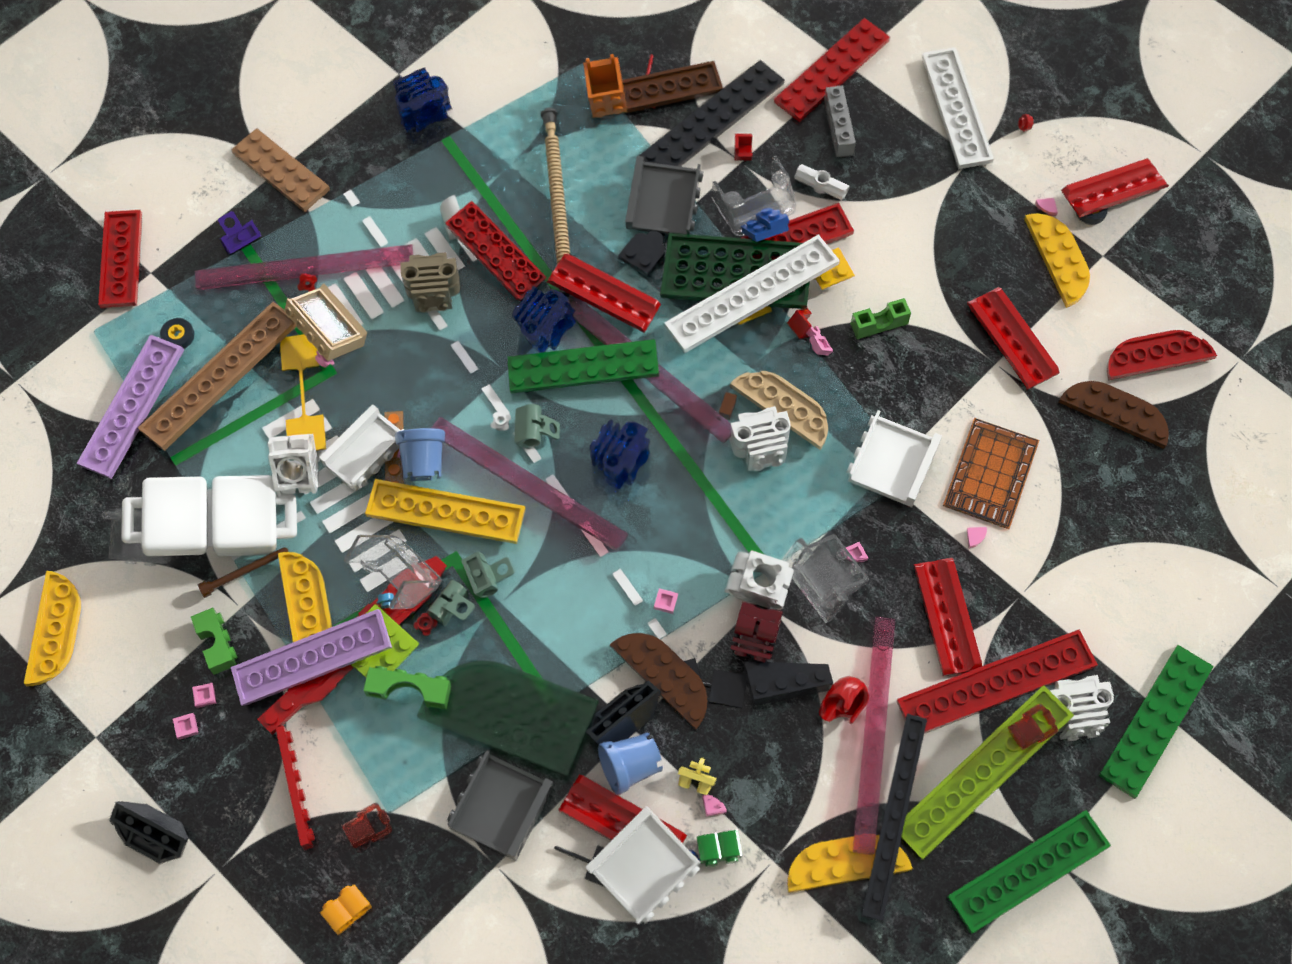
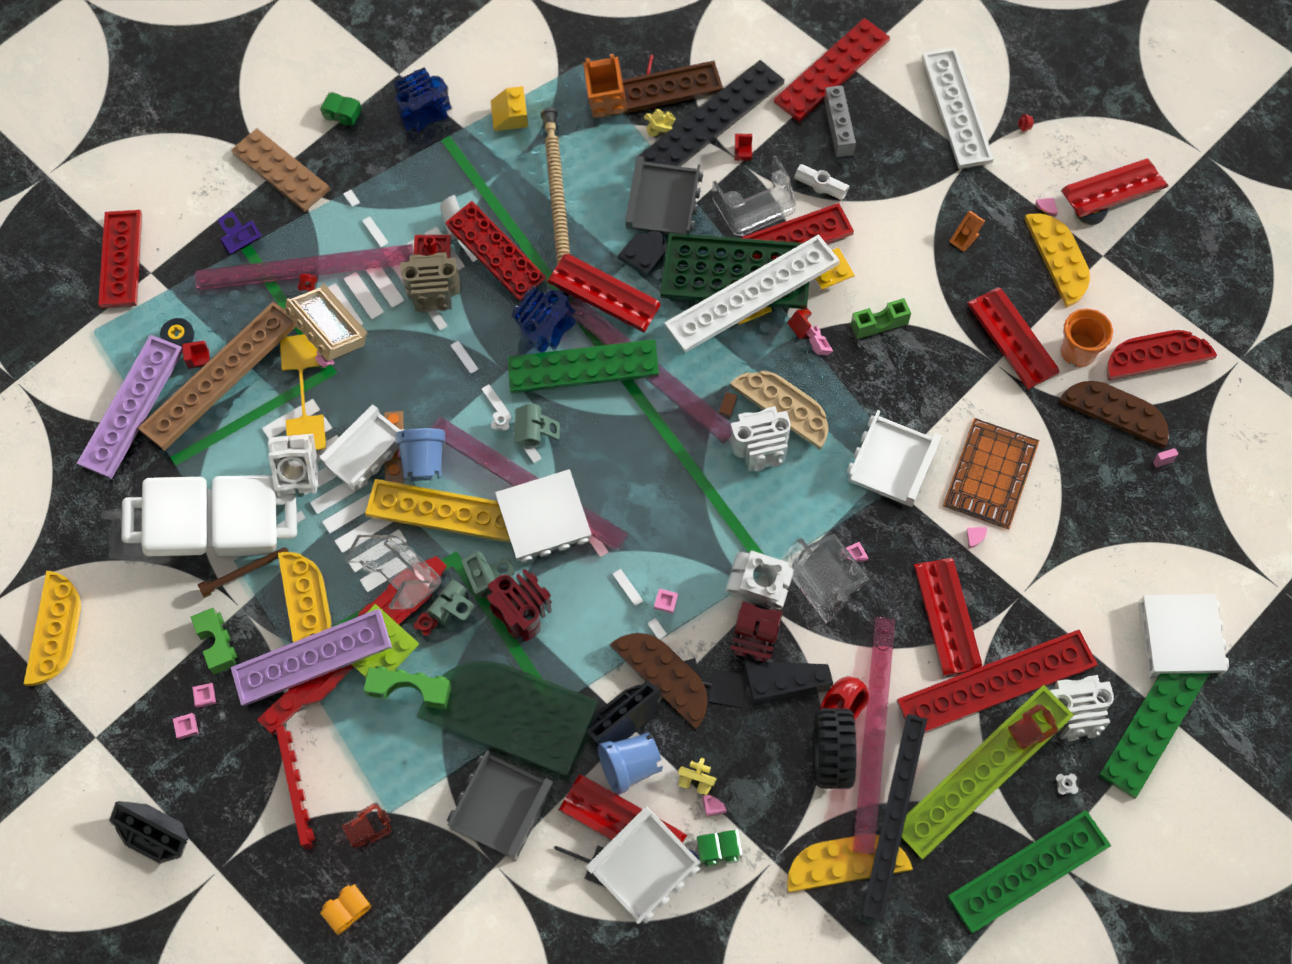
dark azure plate [376,593,396,609] -> none
clear blue piece [589,419,650,490] -> none
blue plate [741,208,789,242] -> none
none -> red panel [182,340,210,369]
none -> green brick [320,92,362,125]
none -> red plate [413,235,451,259]
none -> dark red piece [487,569,552,642]
none -> yellow slope [490,86,528,131]
none -> white panel [495,469,591,563]
none -> light yellow hips [644,109,676,137]
none -> black tyre [814,709,857,789]
none -> orange slope [949,211,985,252]
none -> white plate [1056,774,1078,795]
none -> orange piece [1060,308,1114,367]
none -> white panel [1139,594,1229,677]
none -> bright pink tile [1153,449,1178,468]

